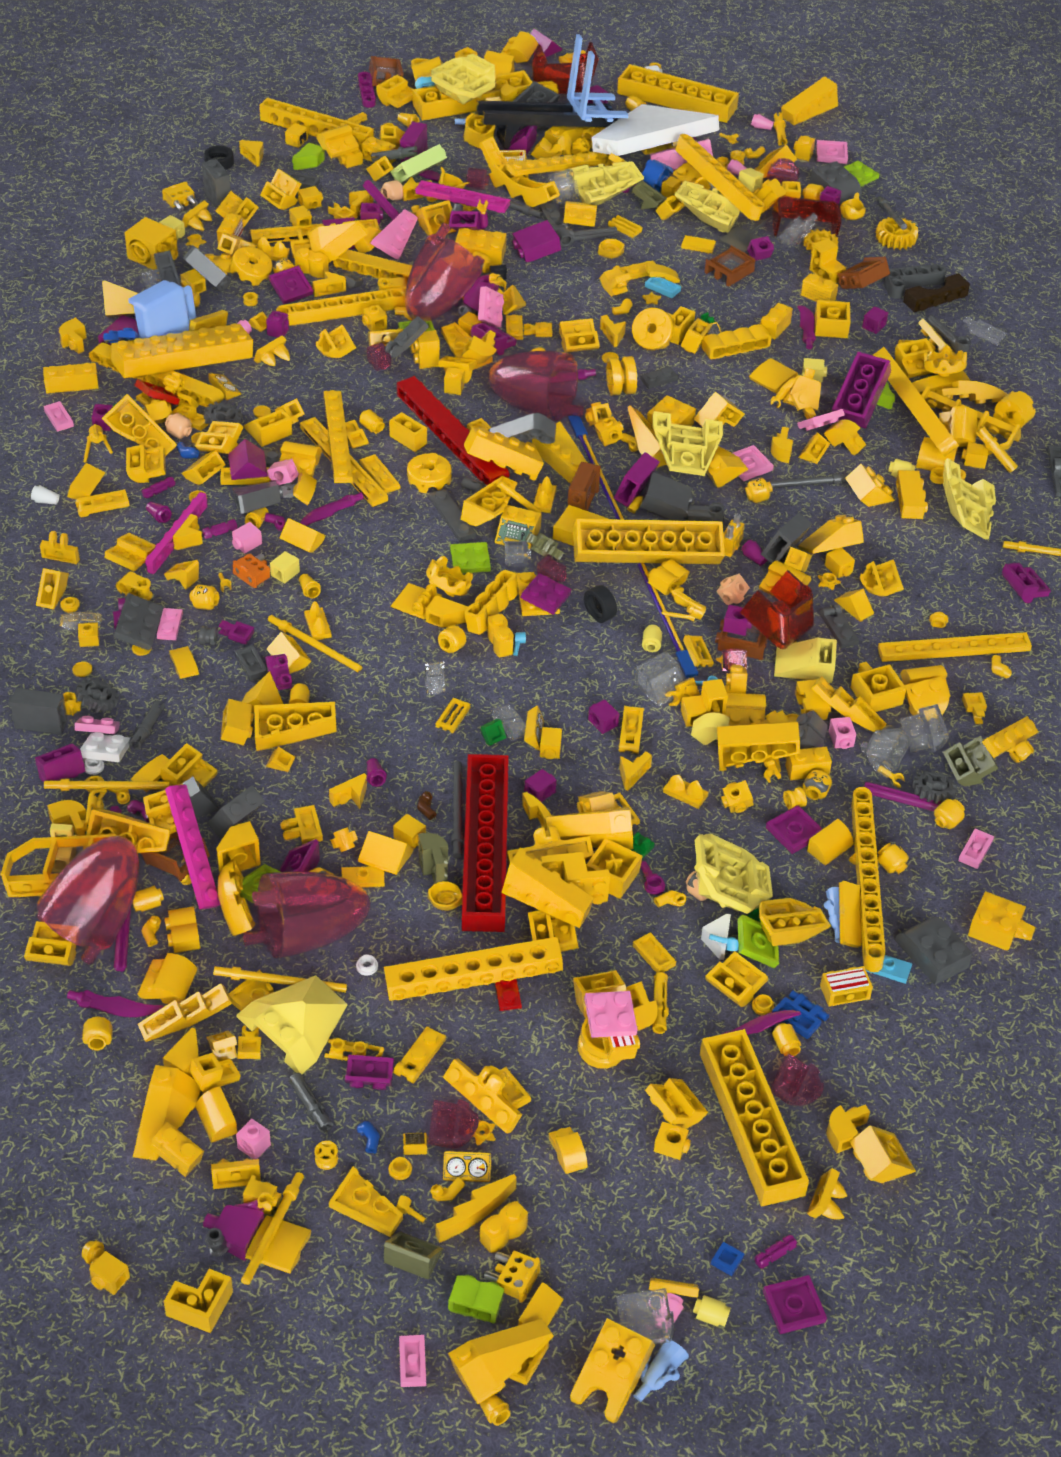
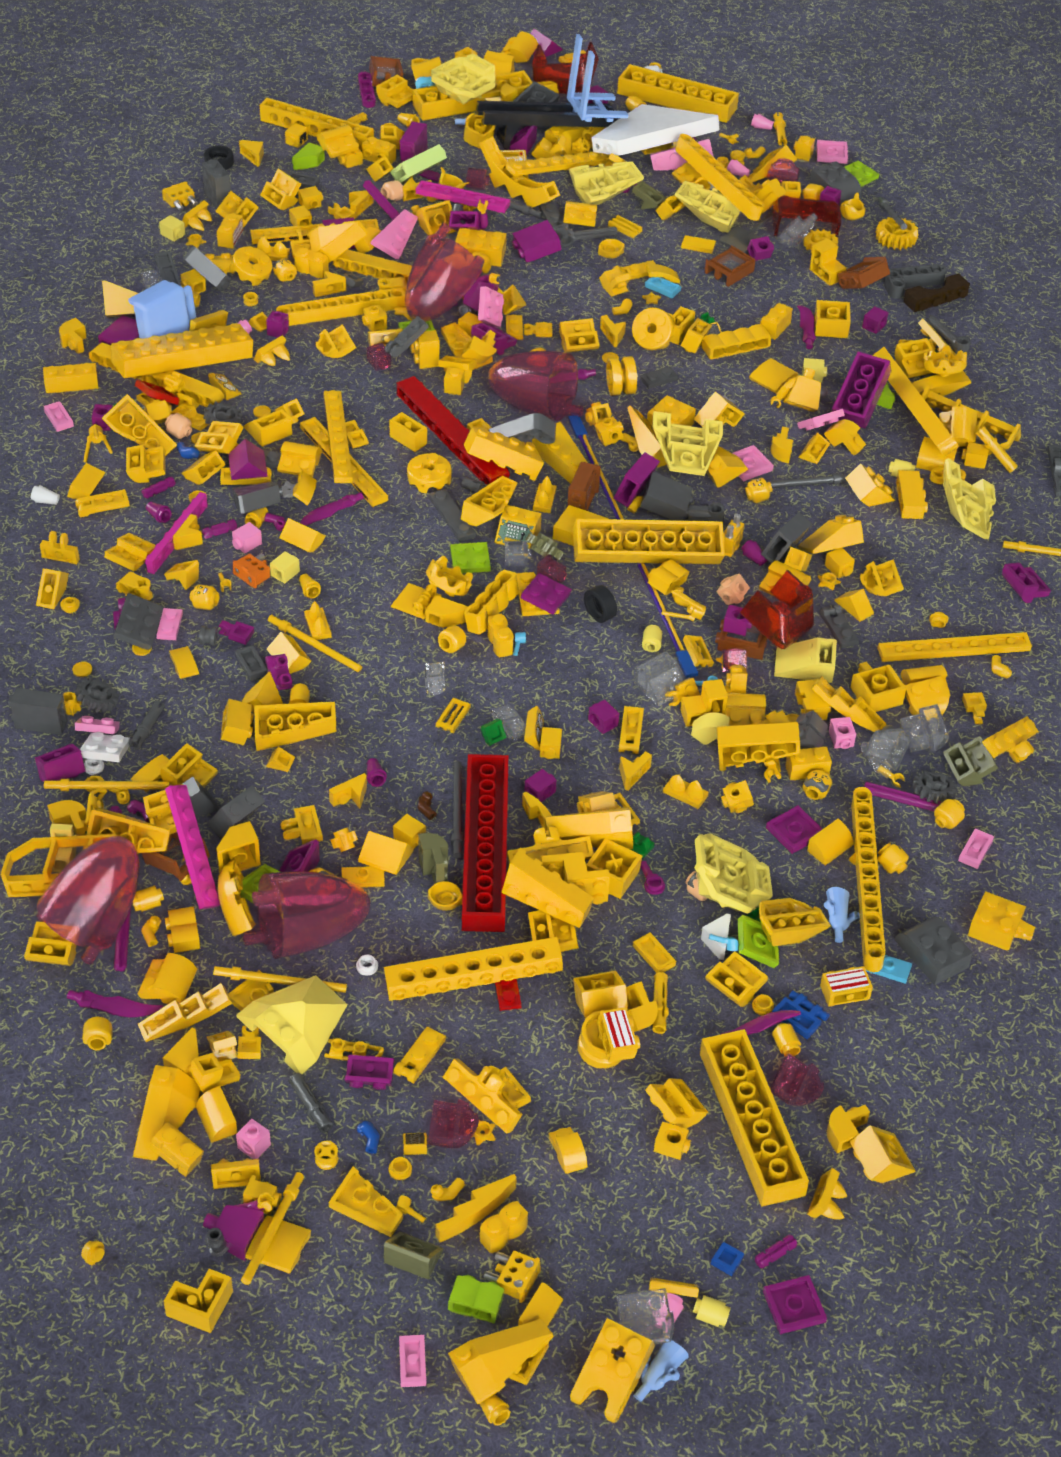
clear slope [59,612,102,630] -> none
yellow plate [78,622,99,647] -> none
yellow brick [89,1251,130,1295] -> none
blue plate [103,328,139,343] -> none
yellow brick [124,217,178,272] -> none
yellow brick [217,233,257,255] -> none
bright pink brick [267,459,299,485] -> none
magenta plate [269,266,313,304] -> none
yellow brick [359,409,385,434] -> none
yellow tile [359,454,400,494] -> none
magenta brick [360,203,383,225] -> none
dark grey pin [371,146,418,163] -> none
slope [443,1151,491,1182] -> none
black piece [490,265,507,290] -> none
yellow bar [497,480,542,513] -> none
clear brick [548,168,579,204] -> none
bright pink plate [584,991,638,1038] -> none
blue brick [640,159,673,193] -> none
yellow arm [654,890,687,908] -> none
yellow plate [661,176,681,198] -> none
light yellow brick [738,168,764,192] -> none
yellow wedge [781,76,838,125] -> none
yellow wheel [783,787,807,810] -> none
yellow plate [790,387,816,420] -> none
yellow brick [801,273,838,302] -> none
yellow tile [839,881,861,948] -> none
yellow slope [936,380,1007,404] -> none
clear plate [961,317,1008,346] -> none
yellow brick [993,391,1036,428] -> none

